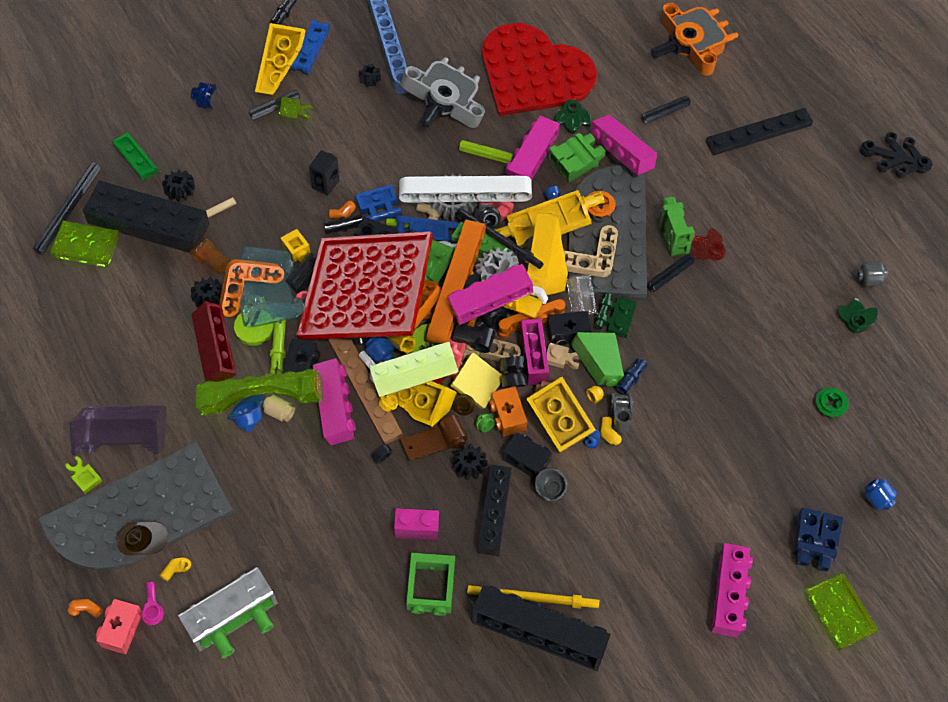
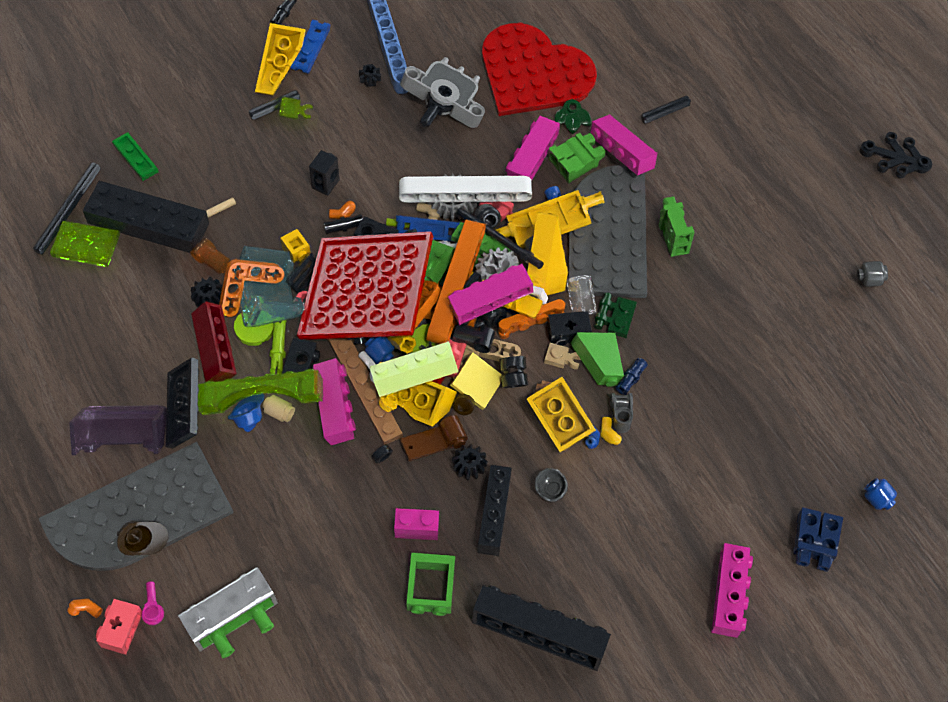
lime plate [65,456,103,495] -> none
yellow arm [159,557,191,582] -> none
black gear [162,169,196,202] -> none
clear blue piece [191,82,217,109] -> none
blue plate [355,185,402,222] -> none
lime axle [459,140,513,164] -> none
yellow bar [467,585,600,609] -> none
bright green plate [476,413,495,433] -> none
orange brick [489,386,528,437] -> none
black brick [502,432,552,479] -> none
dark pink brick [520,319,549,385] -> none
tan beam [564,225,618,277] -> none
yellow hinge [586,386,604,404] -> none
orange gear [587,191,616,218] -> none
black axle [647,254,695,292] -> none
piece [651,3,738,76] -> none
clear red plate [691,228,726,260] -> none
black plate [705,108,813,156] -> none
clear neon green plate [804,573,879,651] -> none
green gear [815,388,849,419] -> none
dark green plate [838,298,878,333] -> none
none -> black plate [165,357,199,449]

